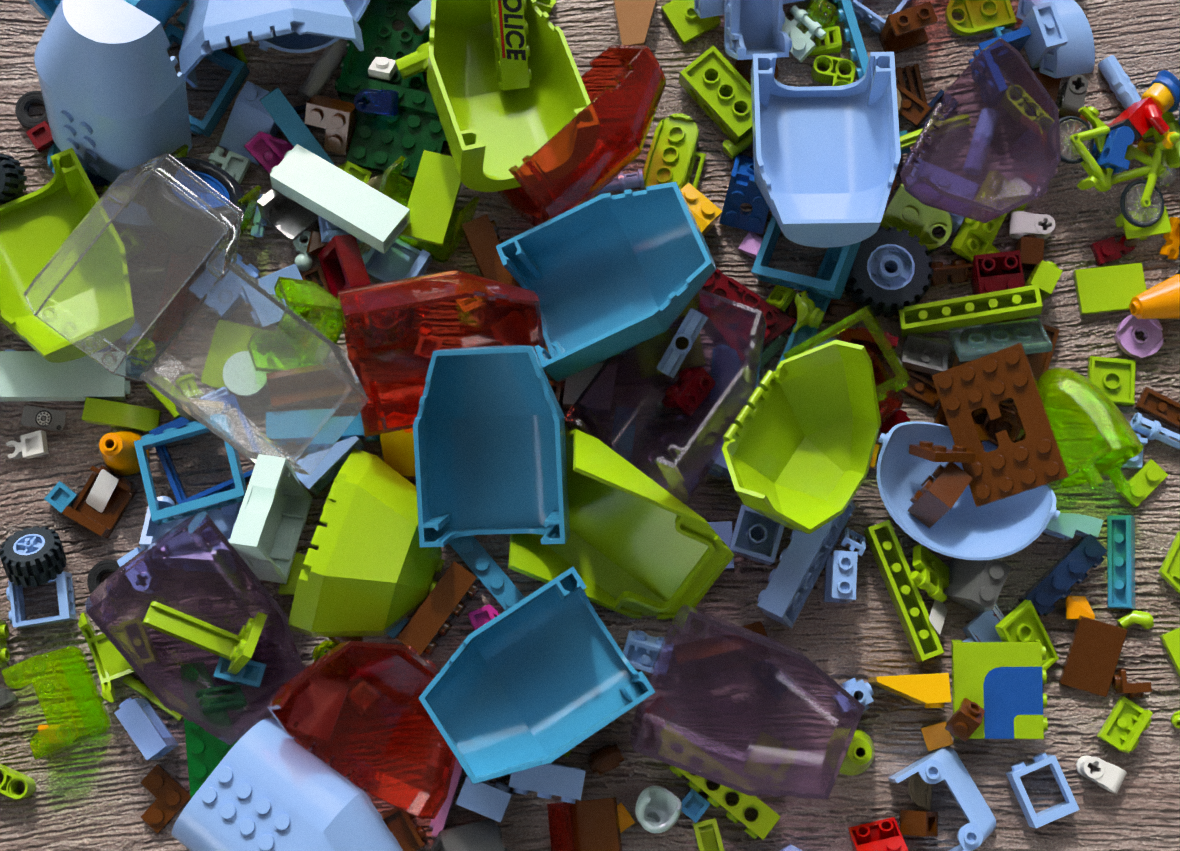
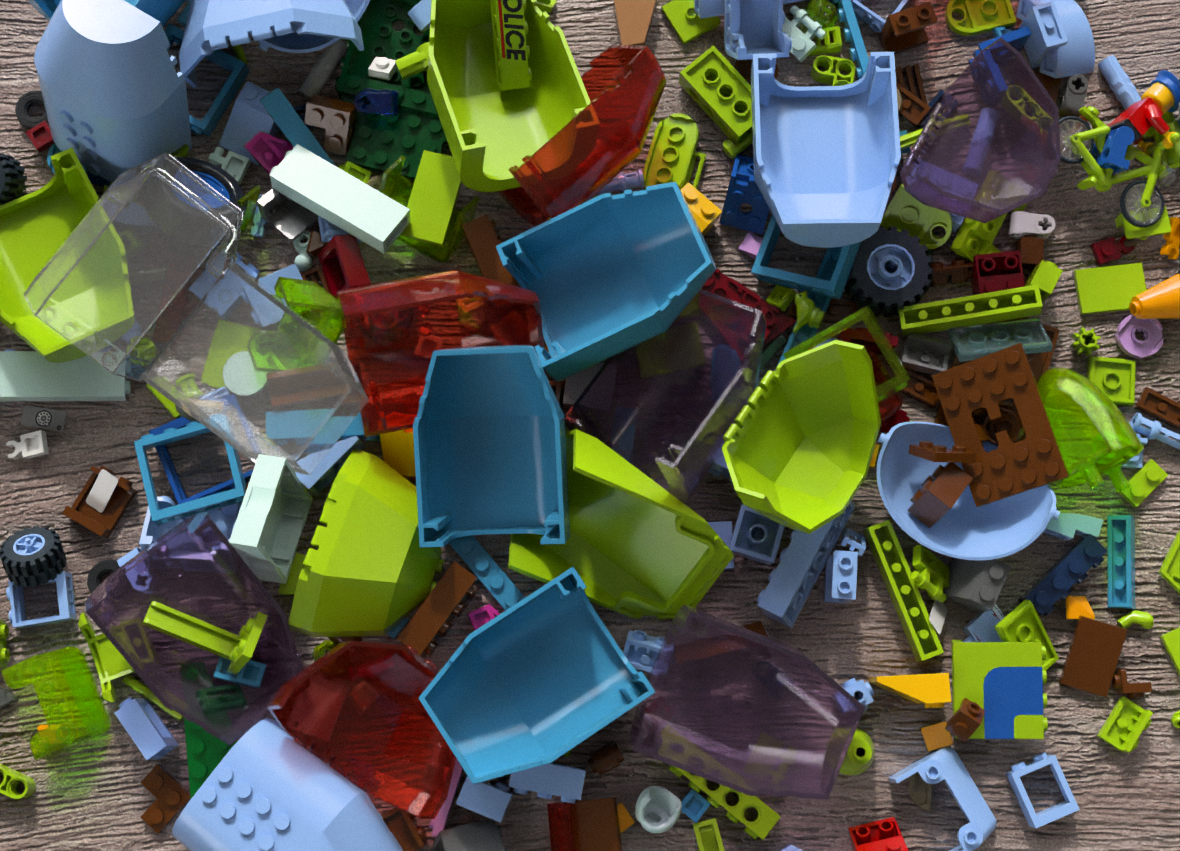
dark azure plate [44,481,79,513] -> none
lime slope [81,397,161,433] -> none
light orange cone [99,430,149,476] -> none
light blue panel [362,238,432,297] -> none
light blue piece [656,308,708,378] -> none
dark red bracket [661,367,716,416] -> none
reddish brown brick [900,810,938,837] -> none
white piece [1076,755,1127,794] -> none
none -> lime gear [1070,327,1101,356]

